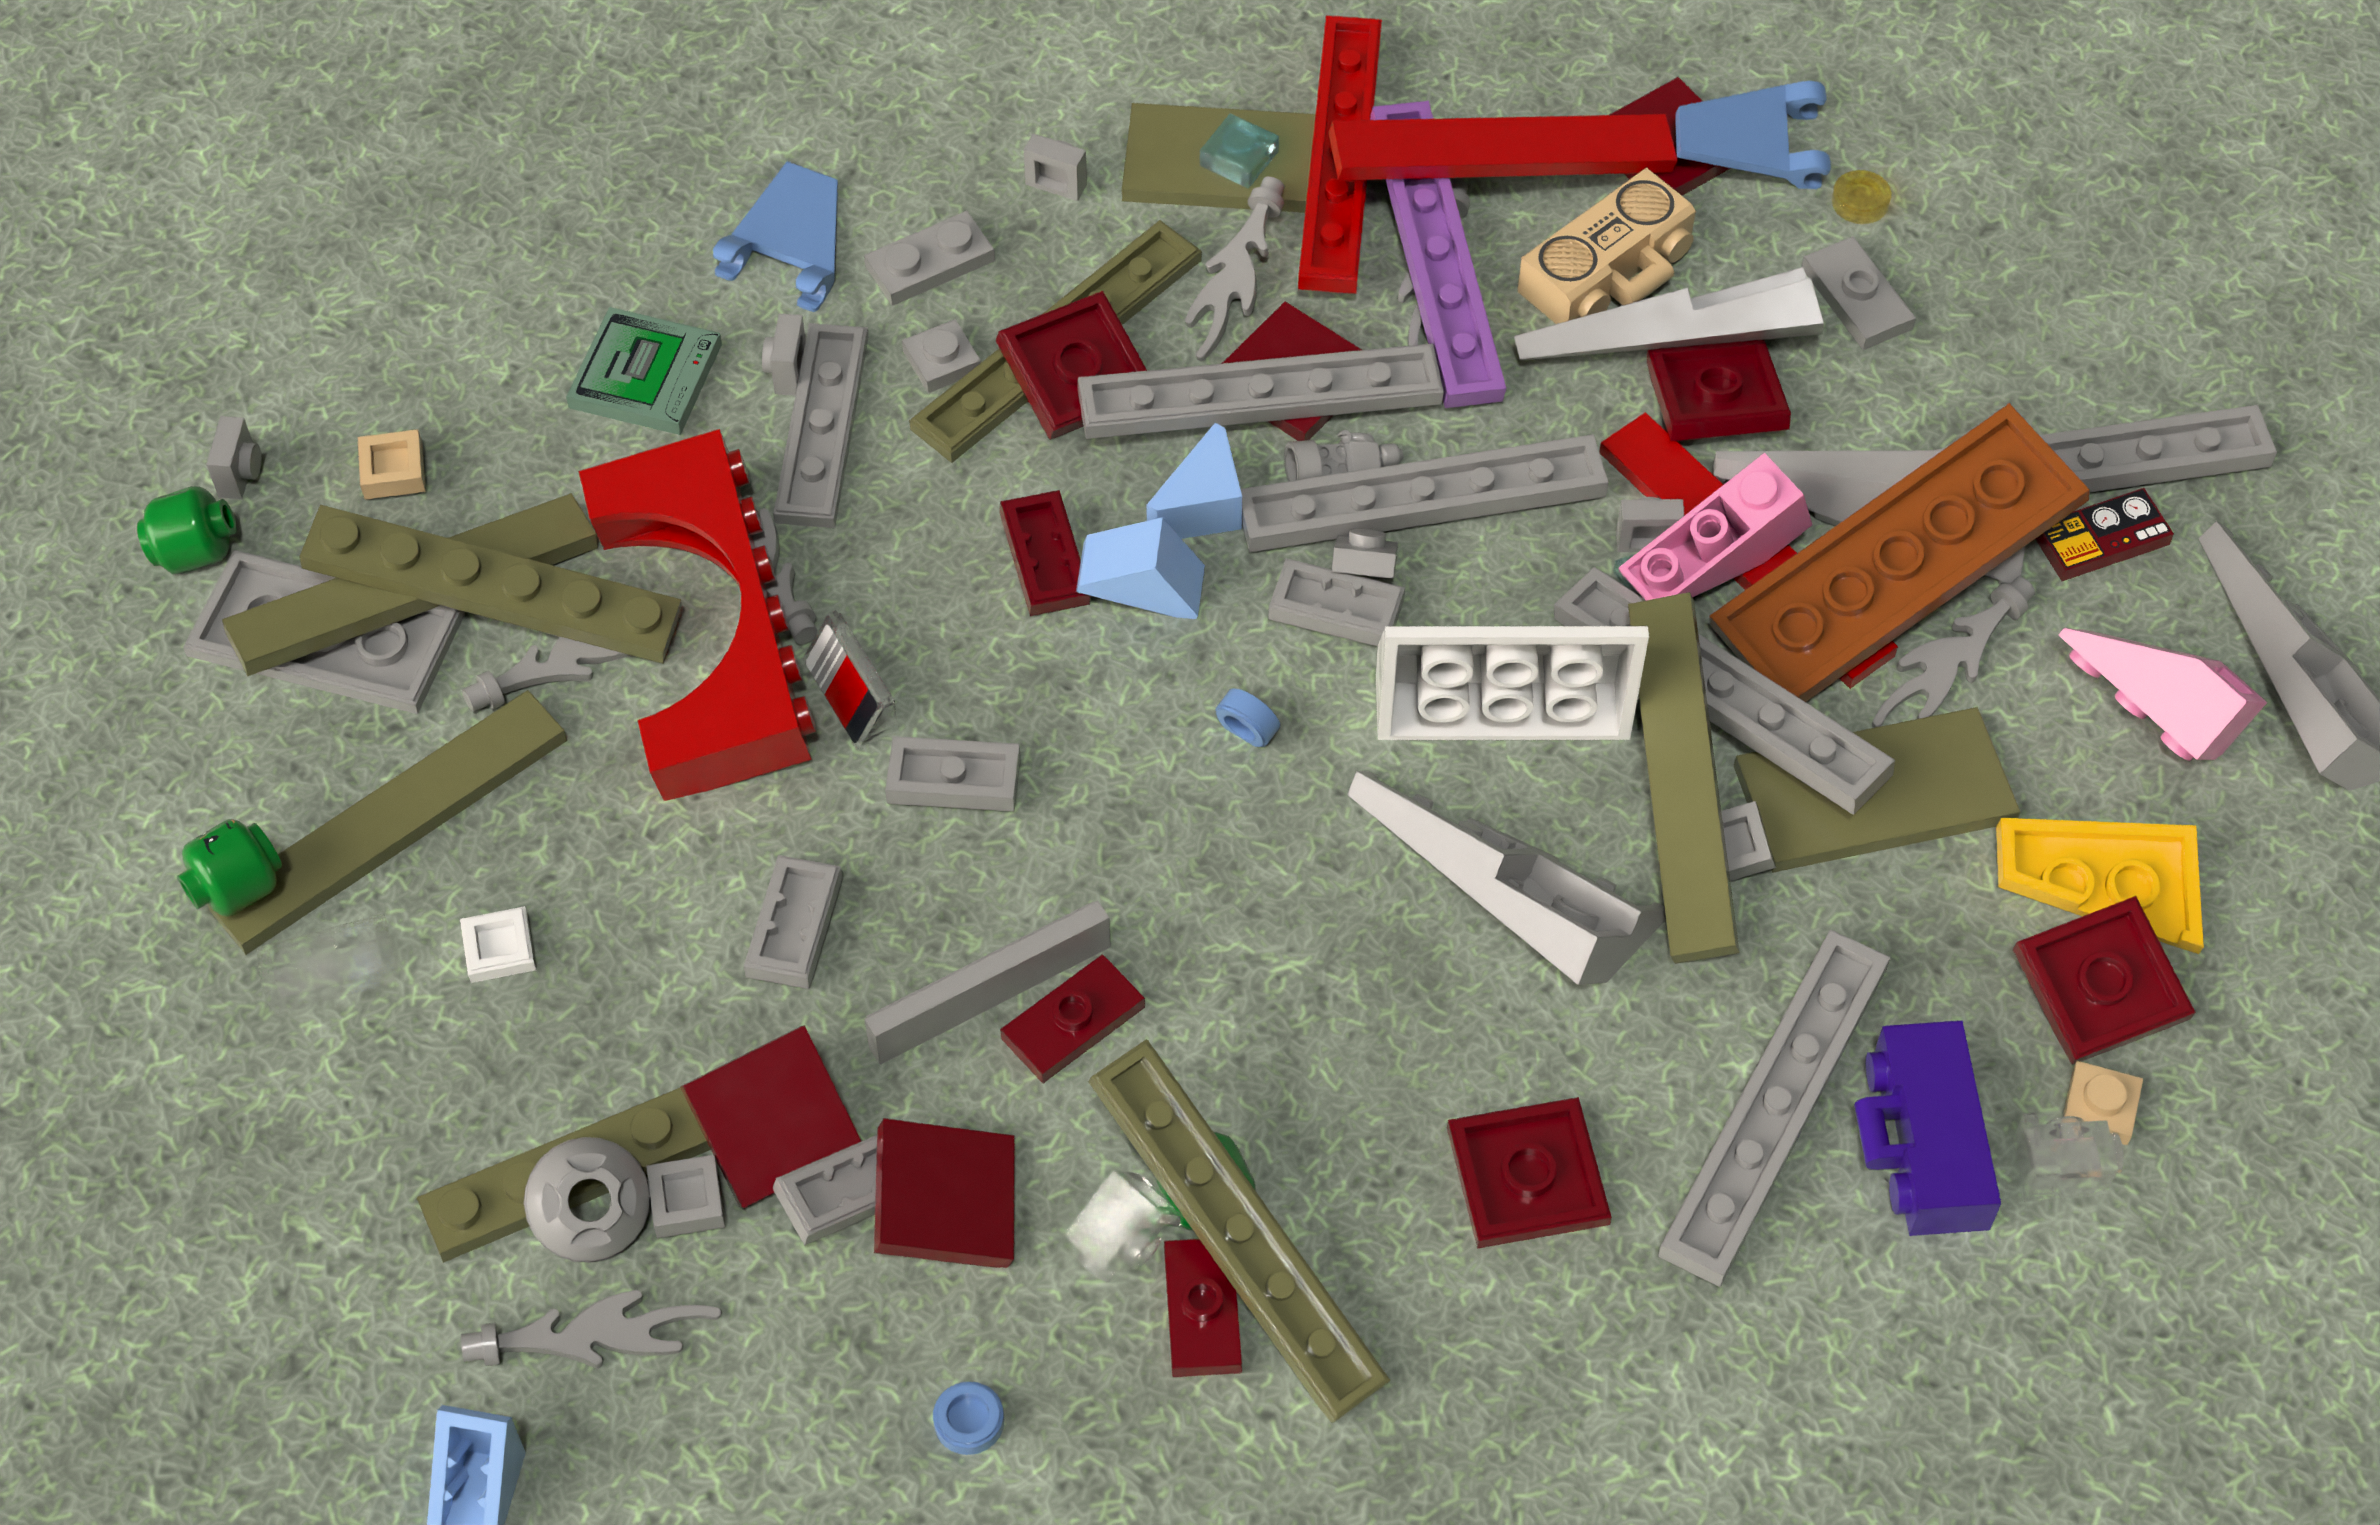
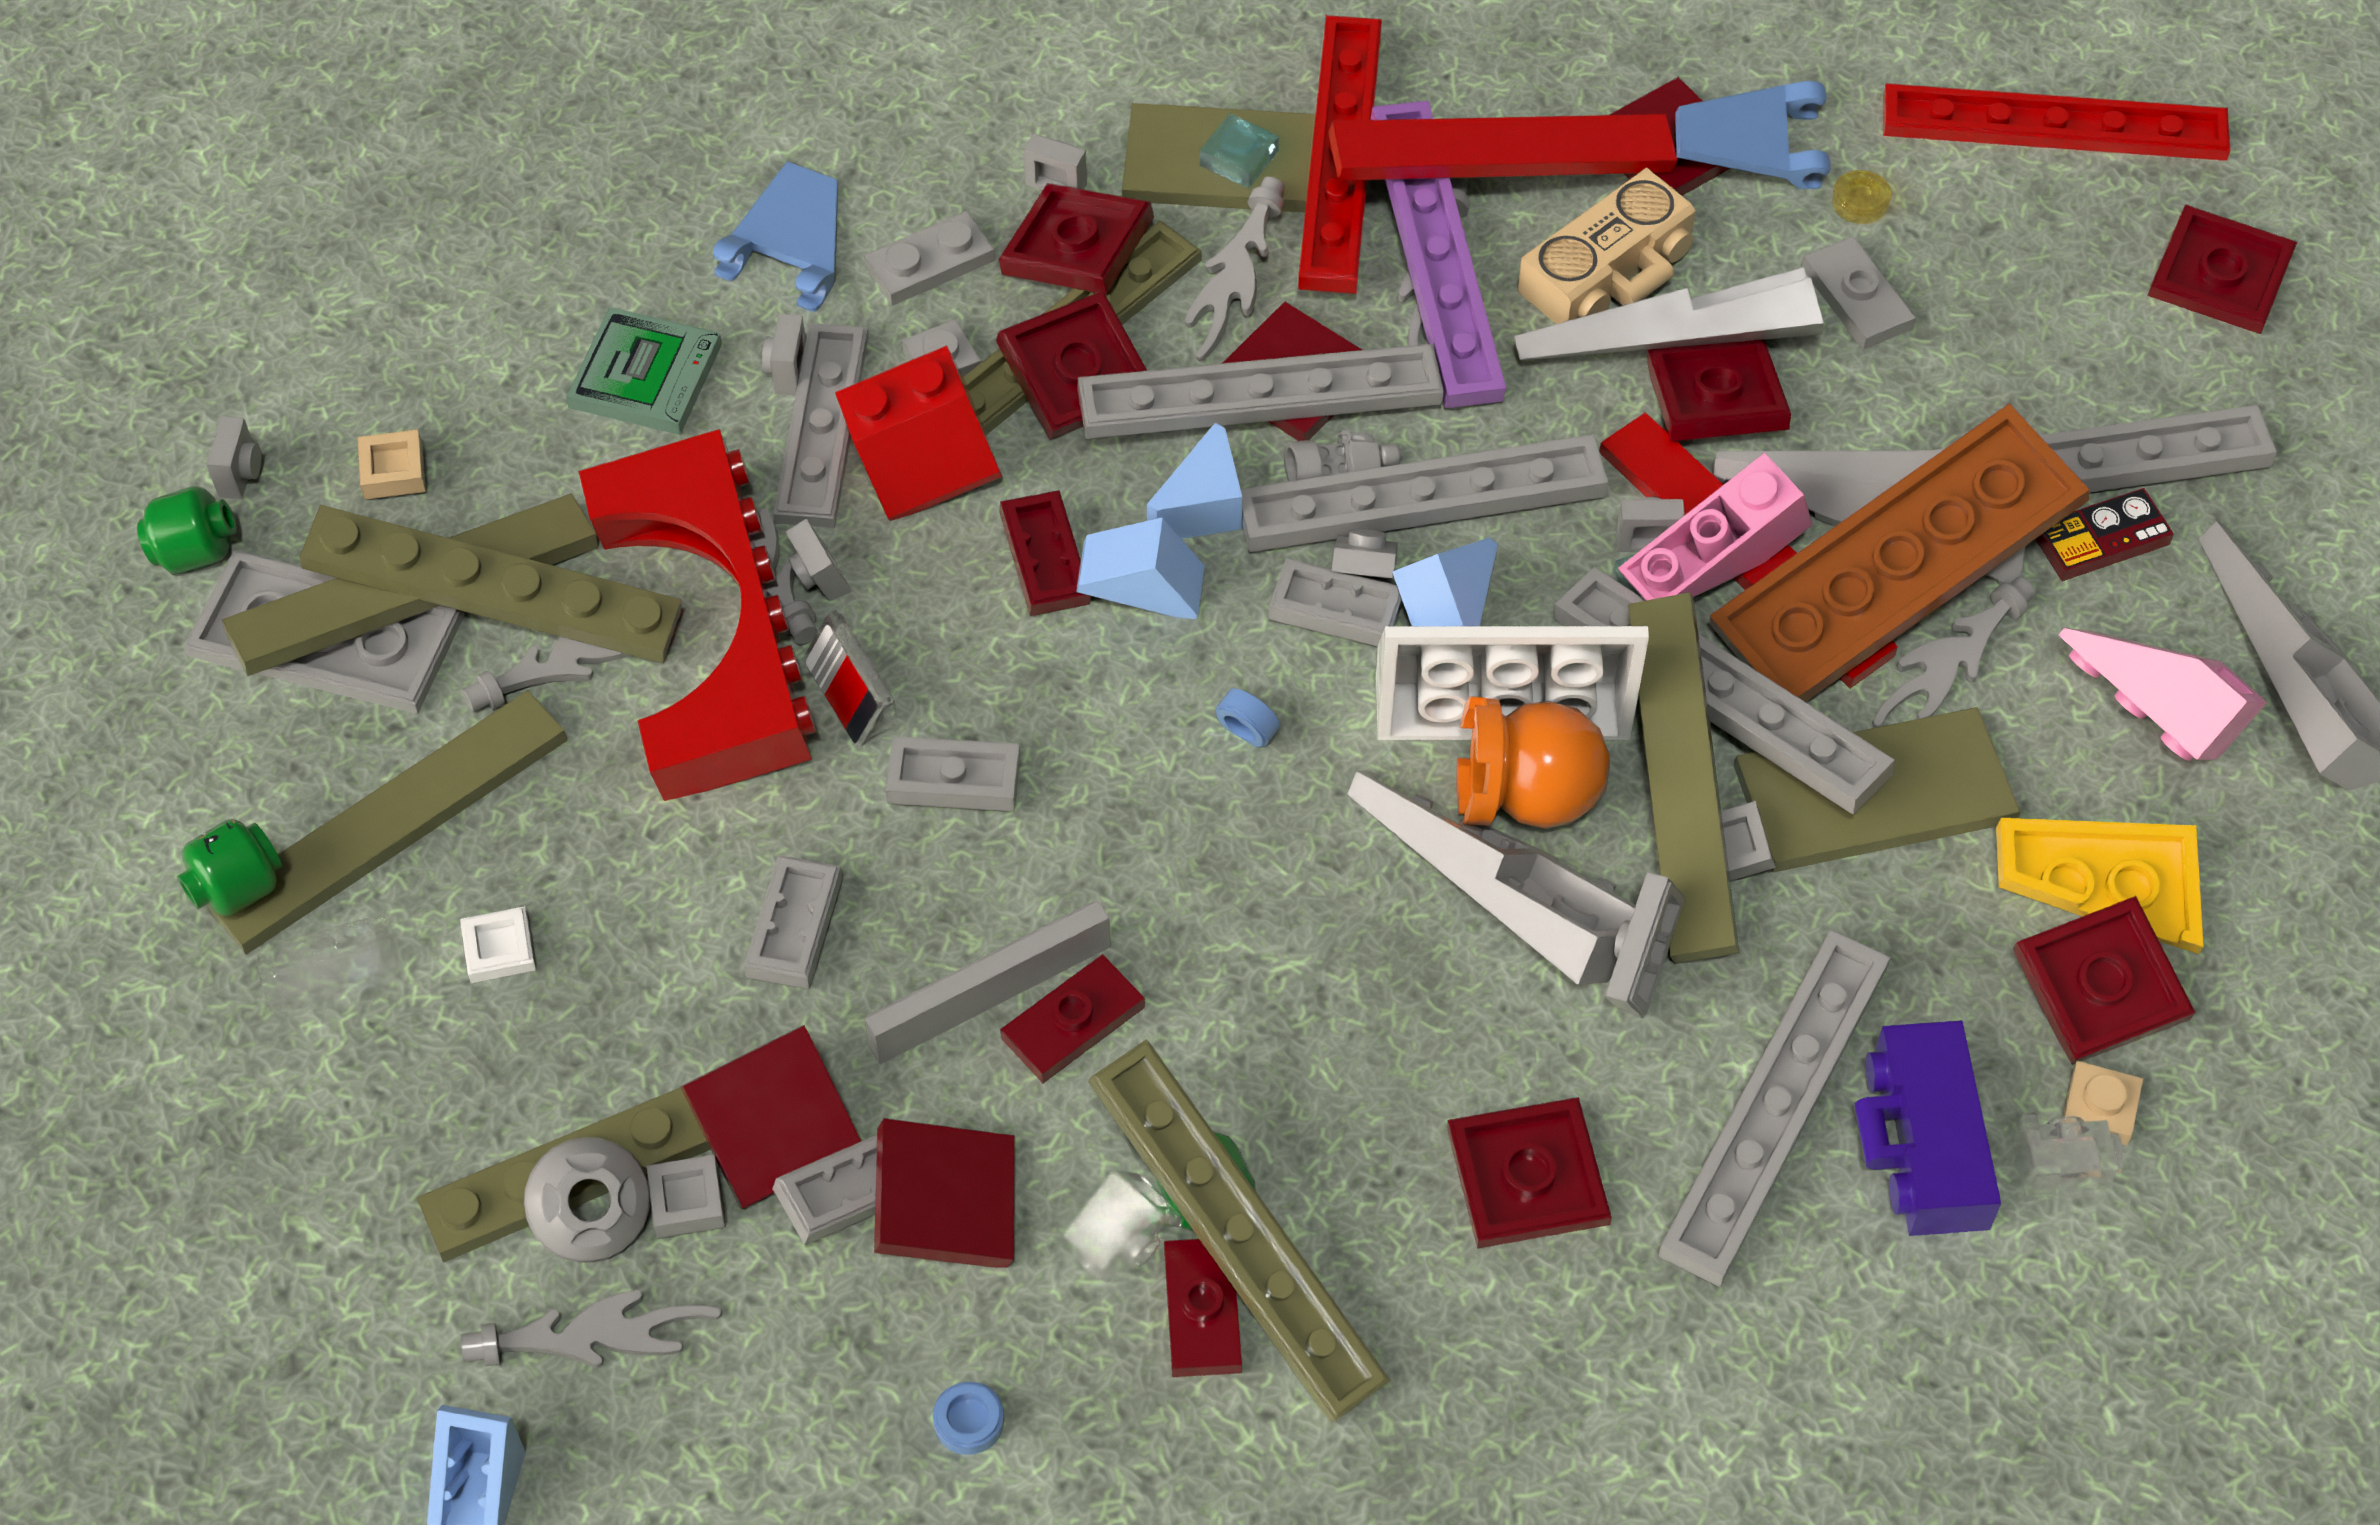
none -> light grey plate [785,519,852,601]
none -> red slope [835,345,1003,521]
none -> dark red tile [998,183,1154,295]
none -> light blue slope [1392,538,1498,626]
none -> orange tile [1456,696,1610,829]
none -> light grey plate [1605,872,1685,1018]
none -> red tile [1883,83,2231,161]
none -> dark red tile [2148,204,2297,334]

